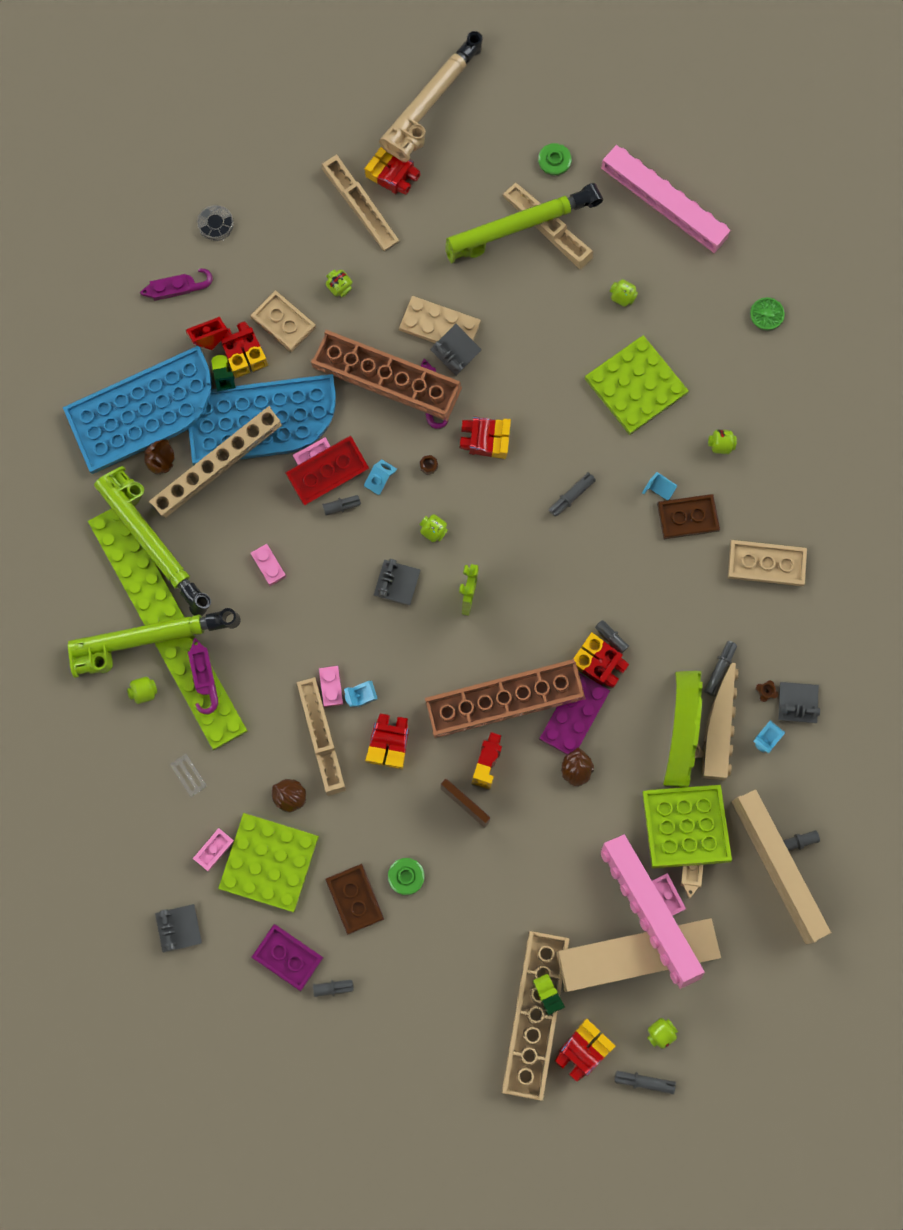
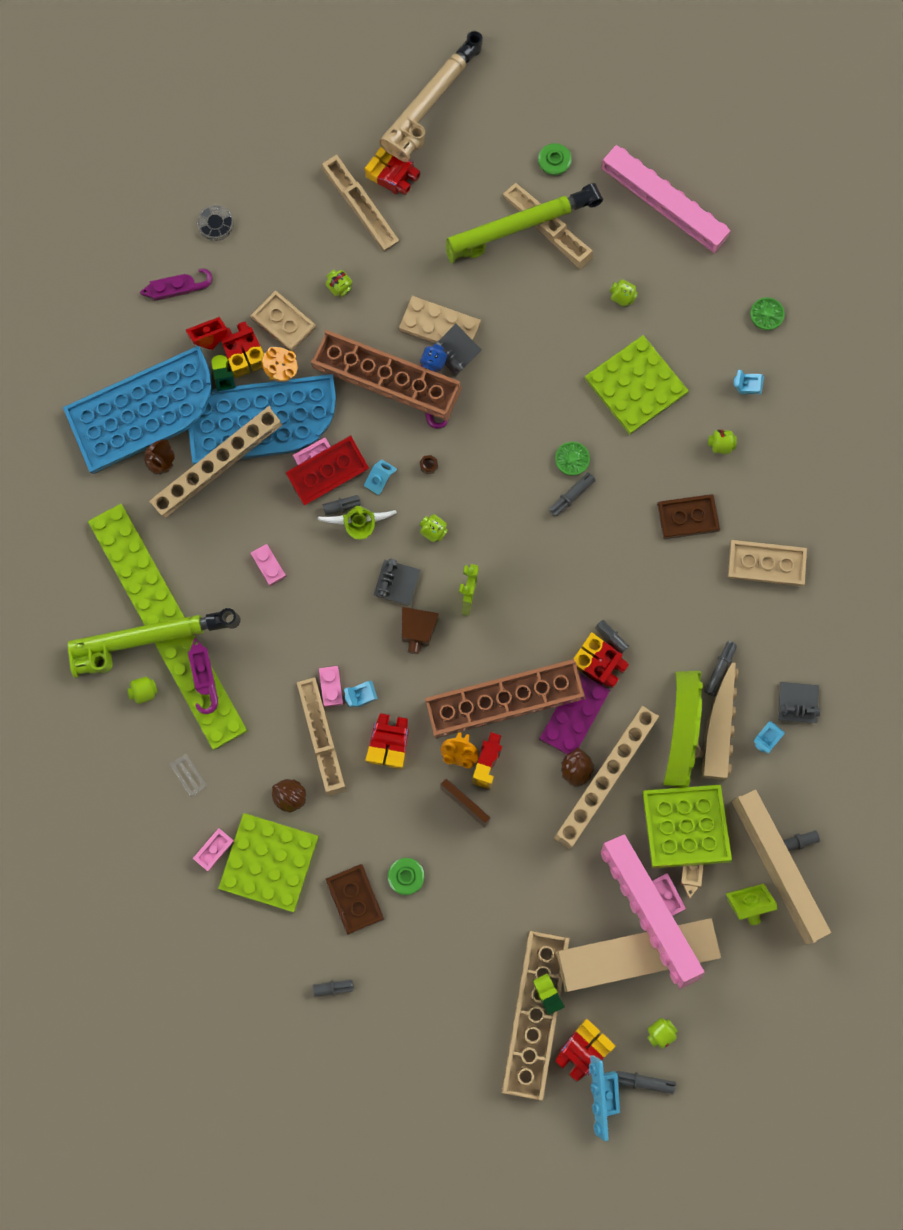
lime piece [94,466,211,616] -> none
dark grey hinge [155,904,202,953] -> none
magenta tile [251,924,324,991] -> none
red hips [459,416,511,459] -> none
medium azure bracket [642,472,677,500] -> none
reddish brown plate [756,680,778,702] -> none
none -> light orange plate [261,347,298,382]
none -> lime helmet [318,506,397,540]
none -> reddish brown torso [402,607,439,654]
none -> blue head [420,344,447,372]
none -> light orange plate [440,732,479,769]
none -> tan tile [554,706,659,850]
none -> bright green wheel [555,442,590,476]
none -> medium azure bracket [589,1055,620,1141]
none -> lime tile [726,883,777,925]
none -> medium azure bracket [734,370,764,394]

